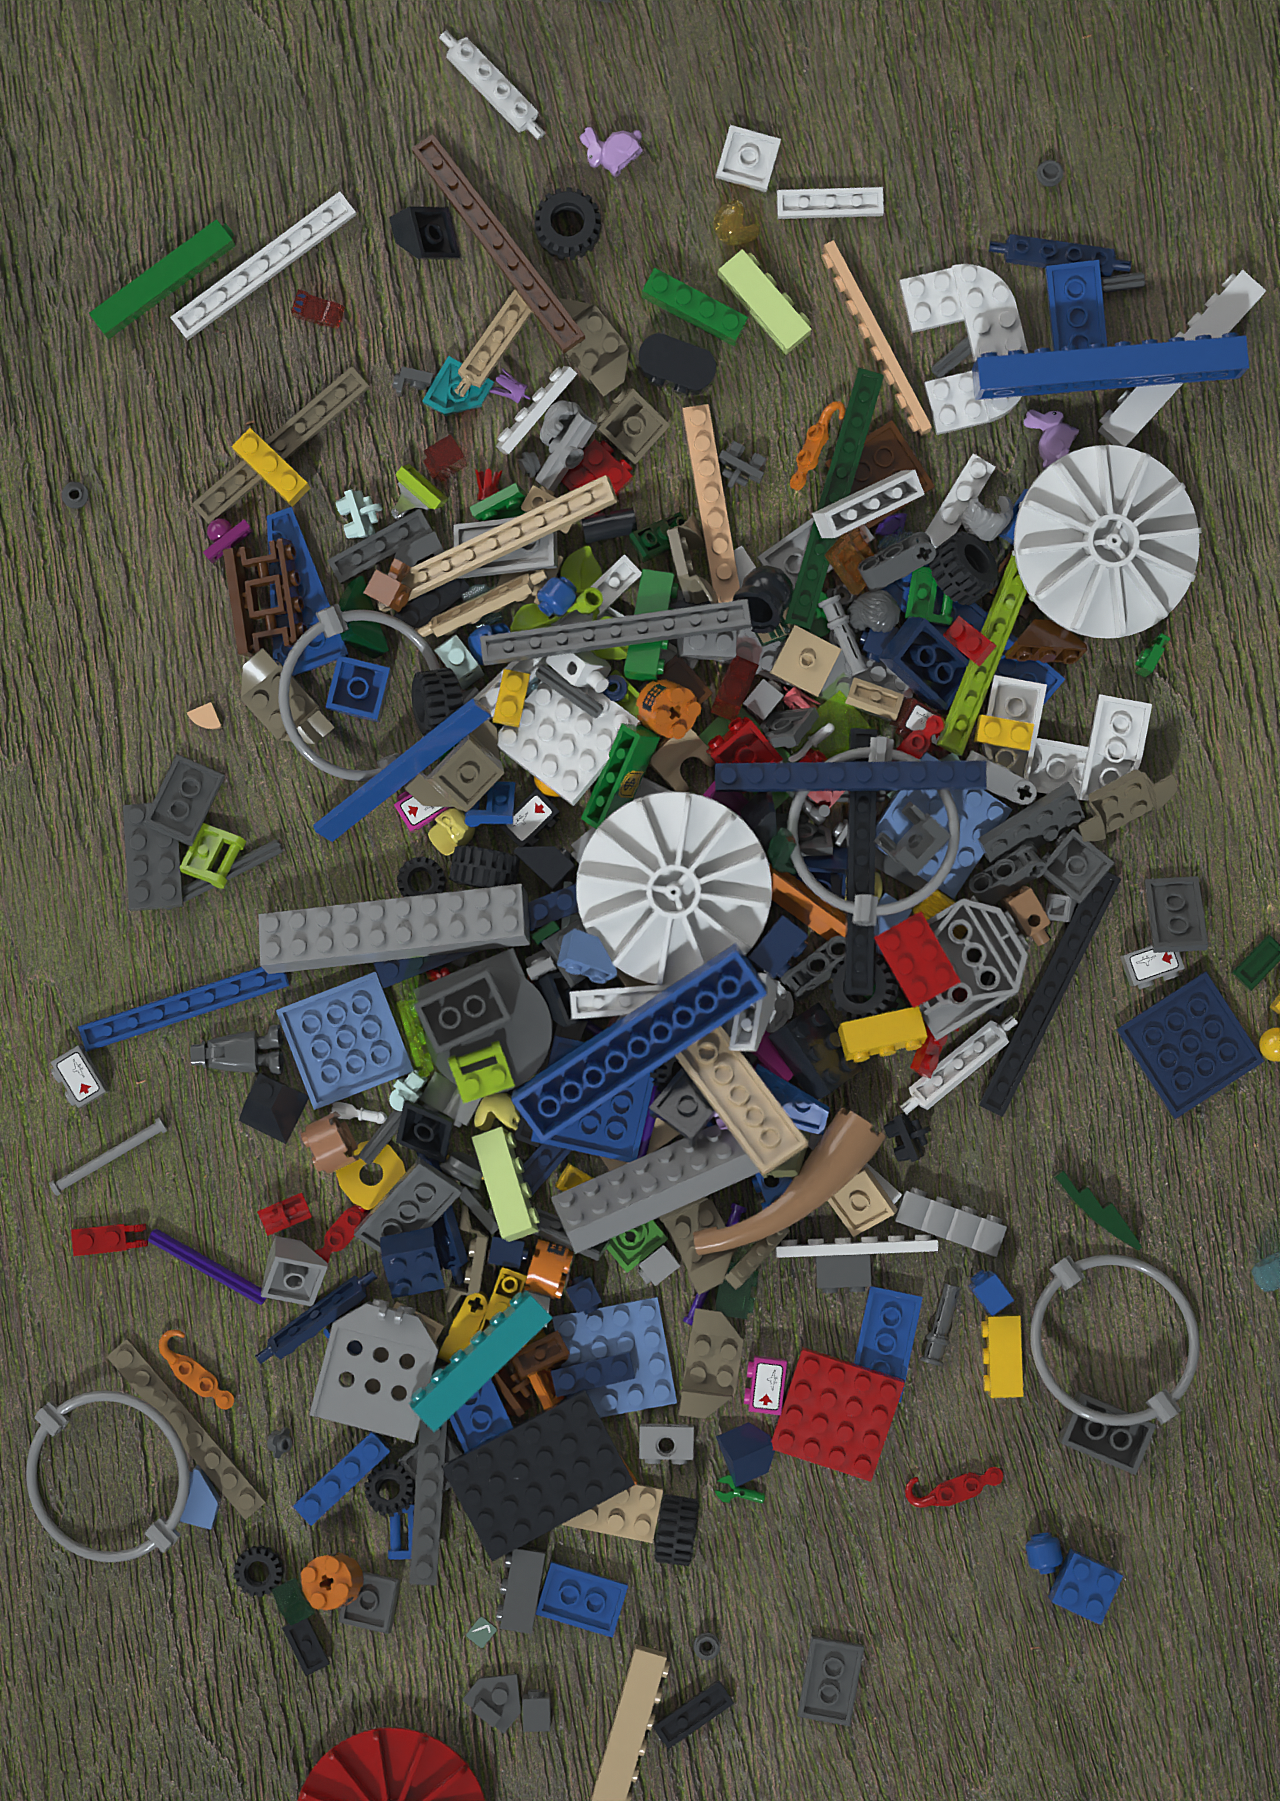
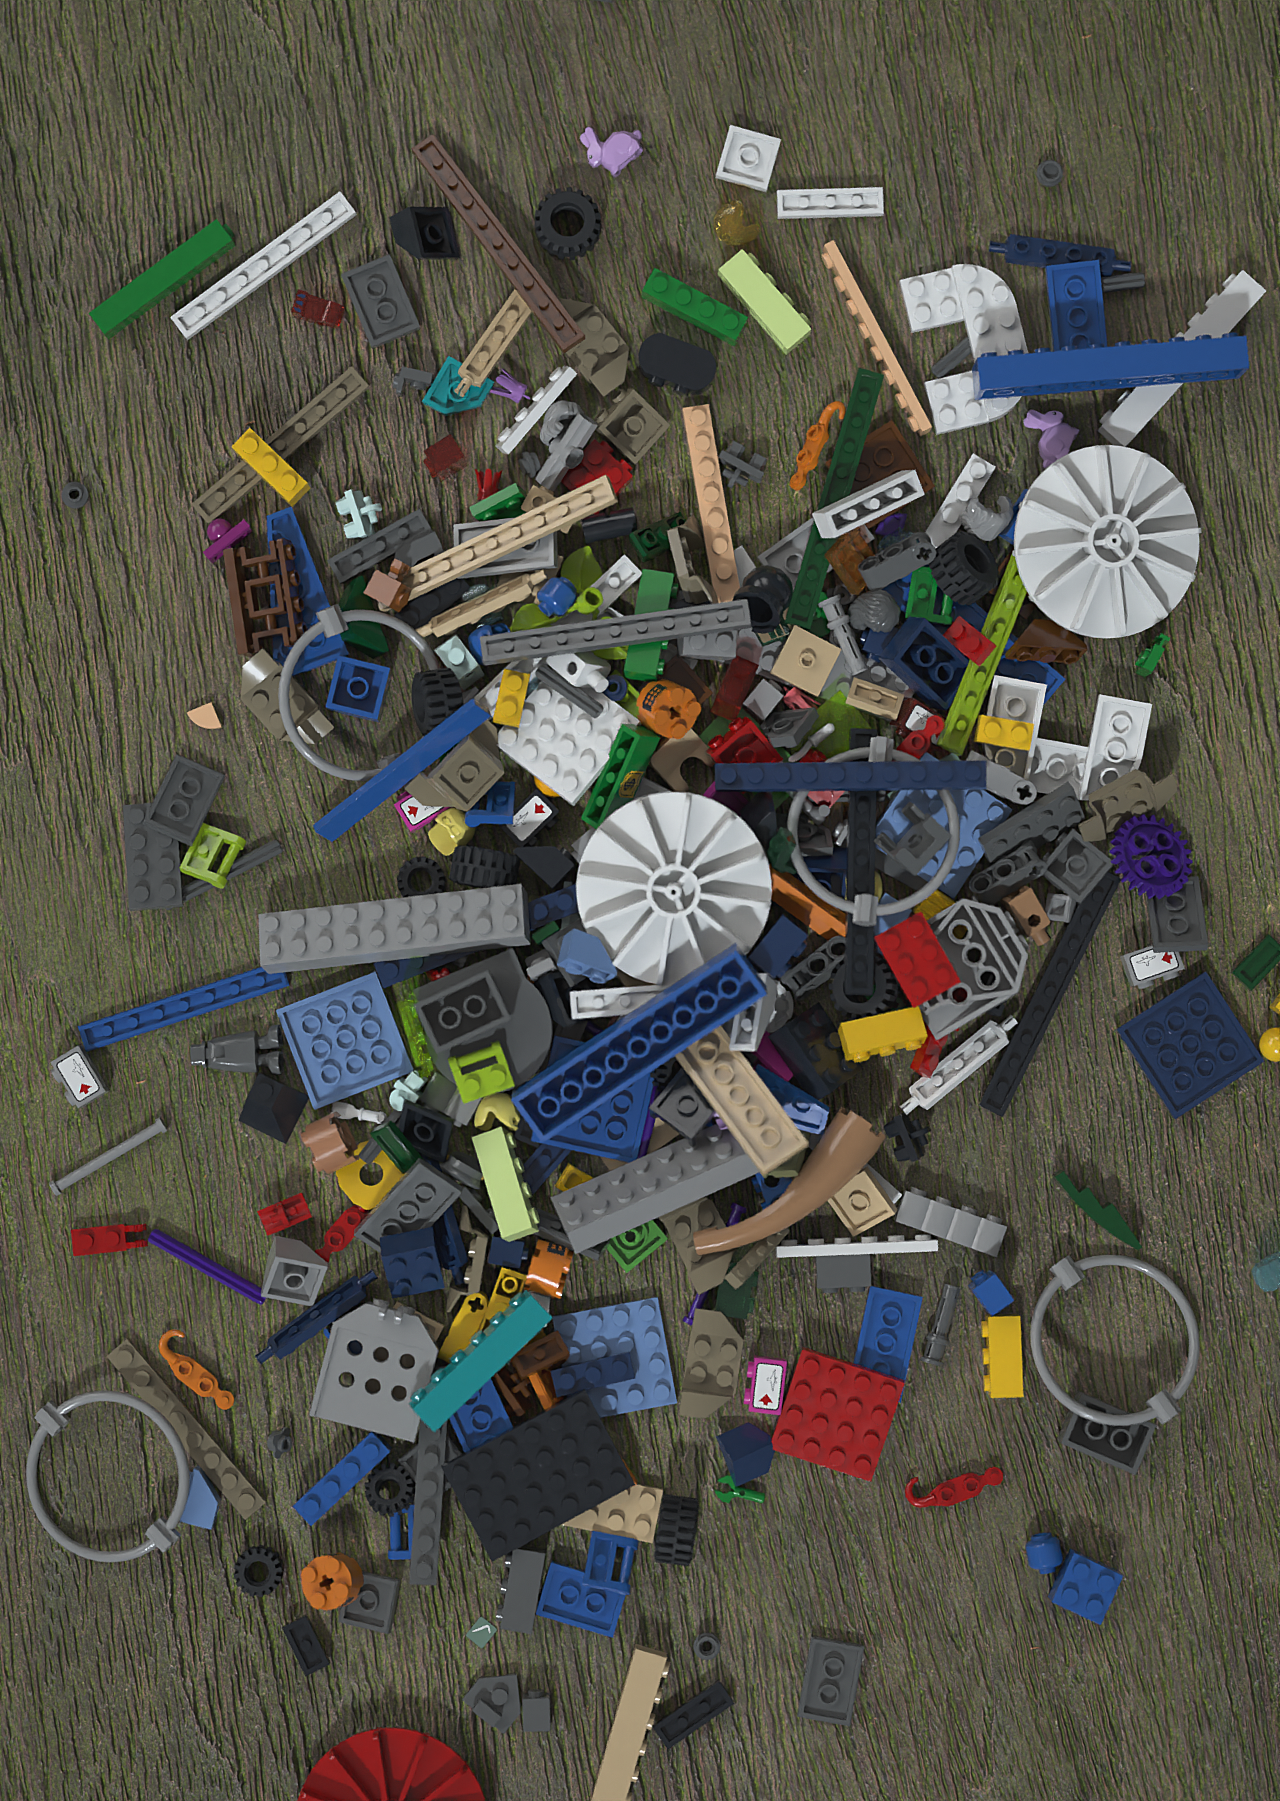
clear green brick [272,1578,315,1626] -> none
lime piece [391,464,449,520] -> none
white plate [439,30,545,140] -> none
dark blue brick [566,1274,602,1315] -> none
light grey brick [638,1243,680,1286] -> none
light grey brick [639,1423,694,1464] -> none
none -> dark grey plate [341,254,421,349]
none -> dark green tile [370,1120,424,1174]
none -> blue plate [582,1531,639,1595]
none -> dark purple gear [1109,814,1193,899]

